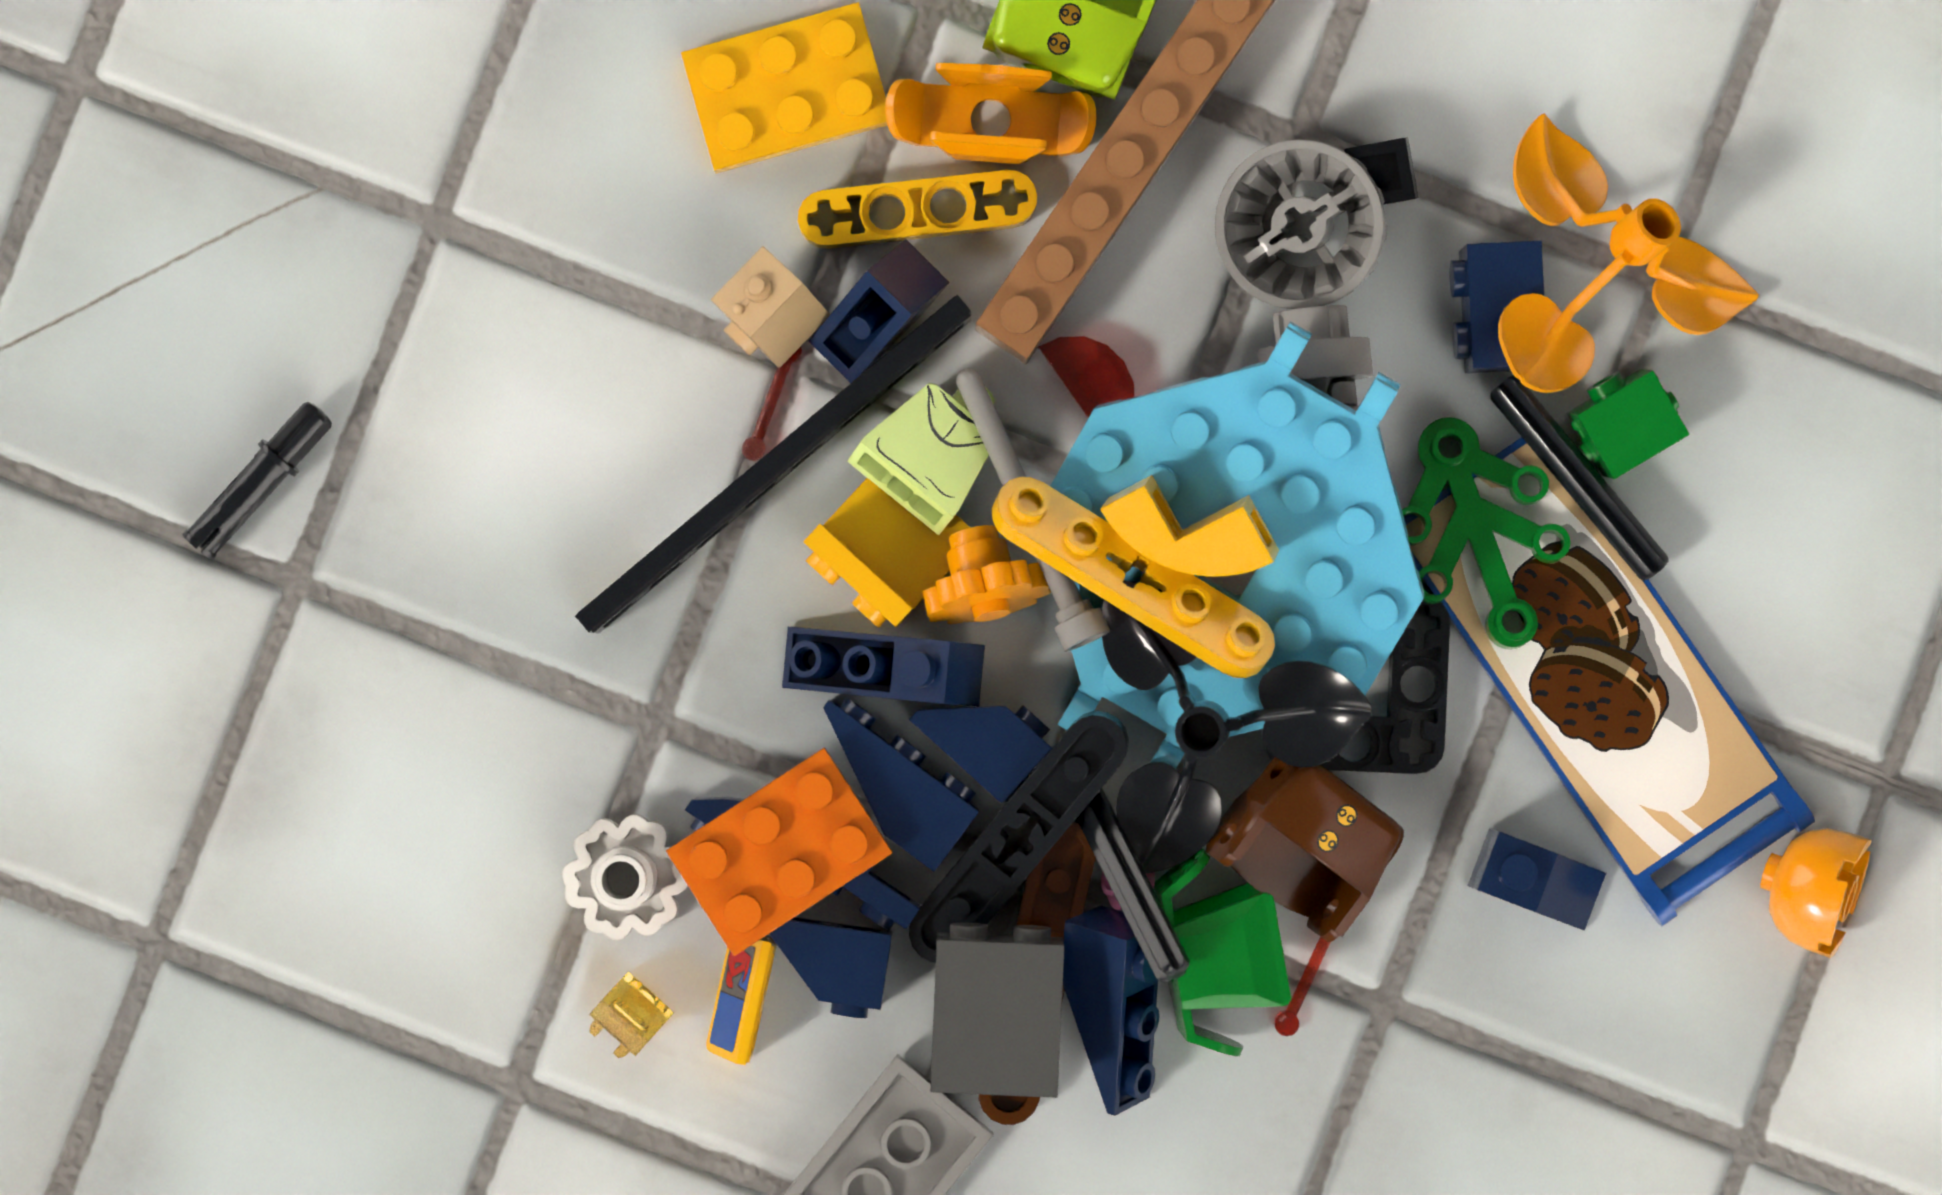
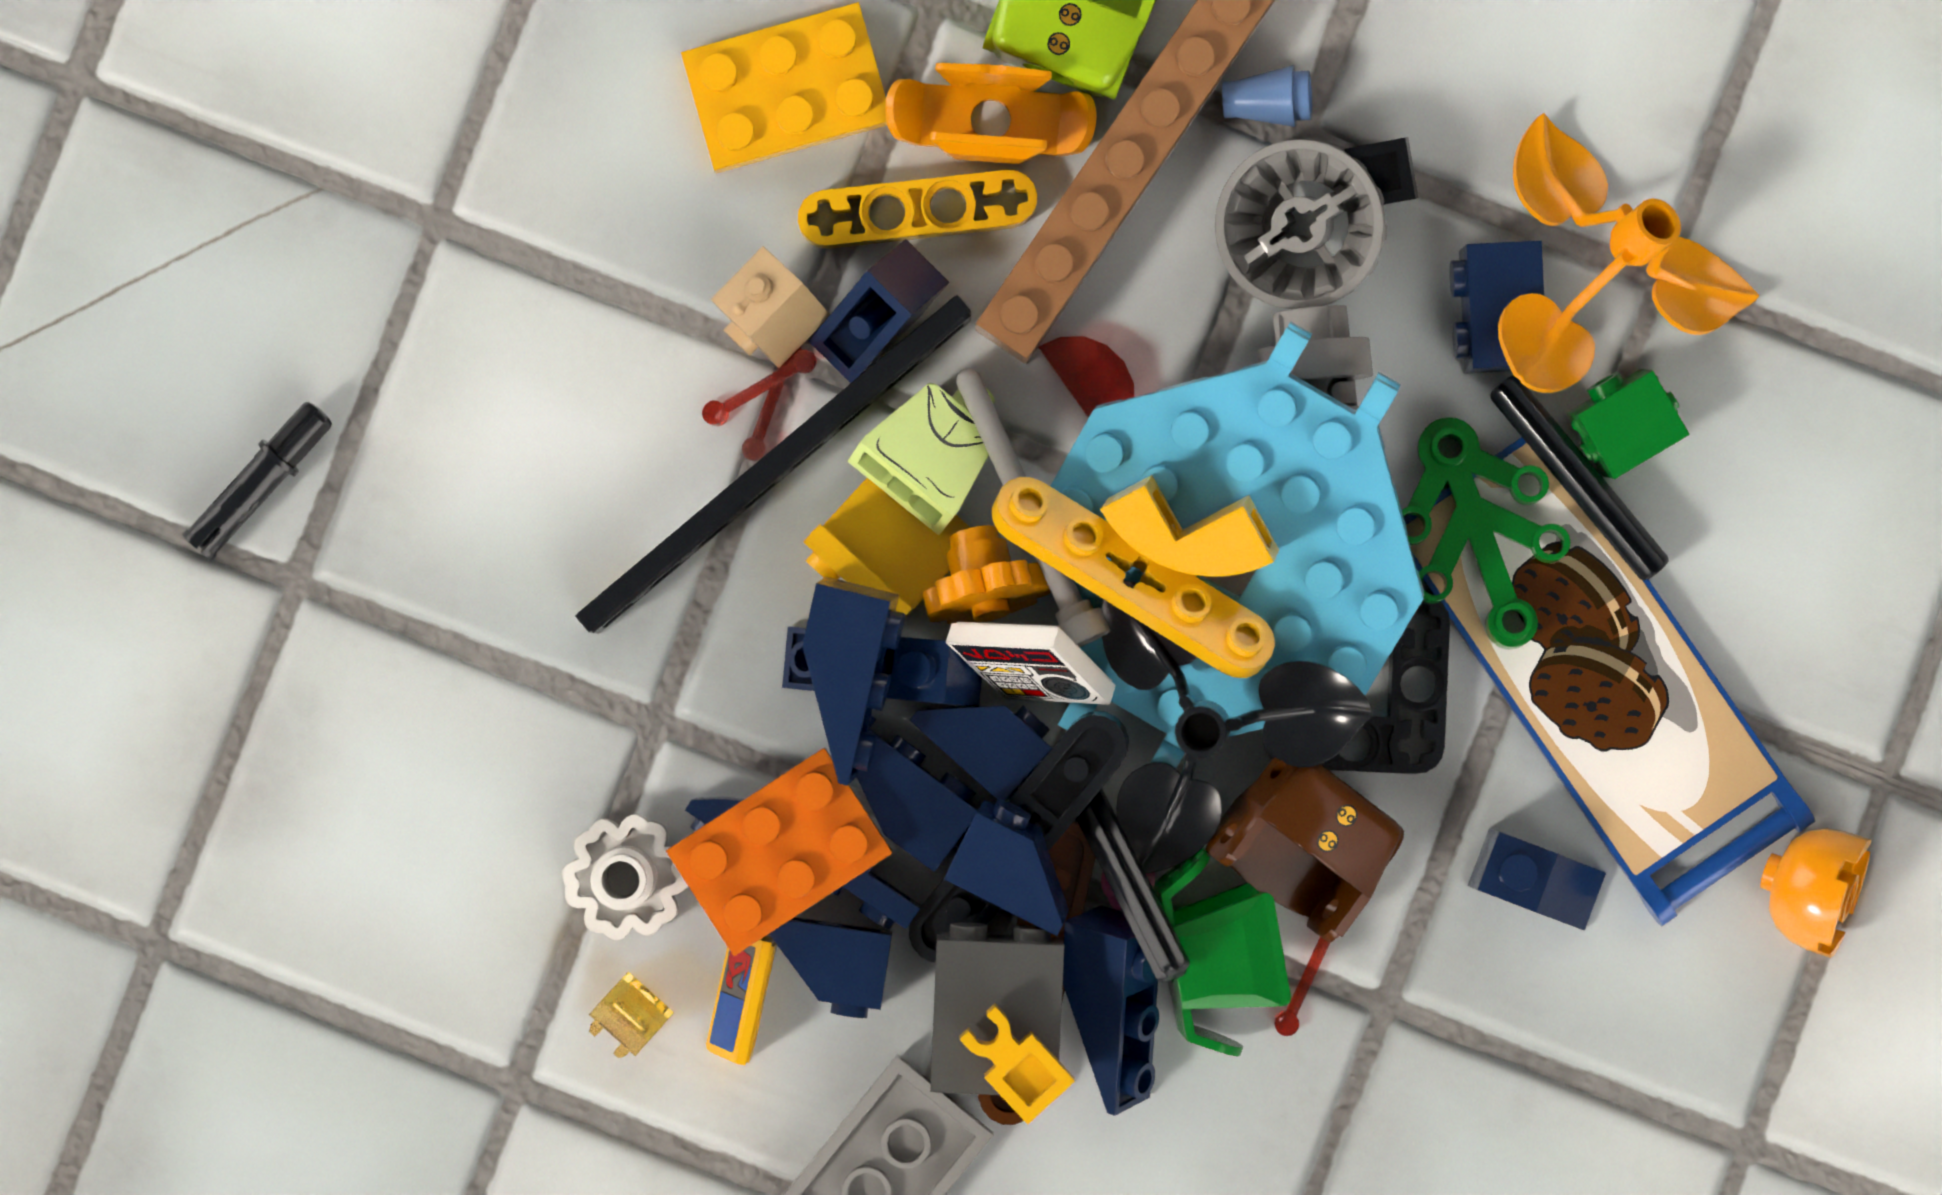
none -> clear red hinge [702,350,817,426]
none -> dark blue slope [802,577,905,786]
none -> dark blue slope [944,800,1069,936]
none -> white tile [945,622,1116,705]
none -> yellow plate [959,1003,1075,1125]
none -> medium blue cone [1222,65,1312,127]

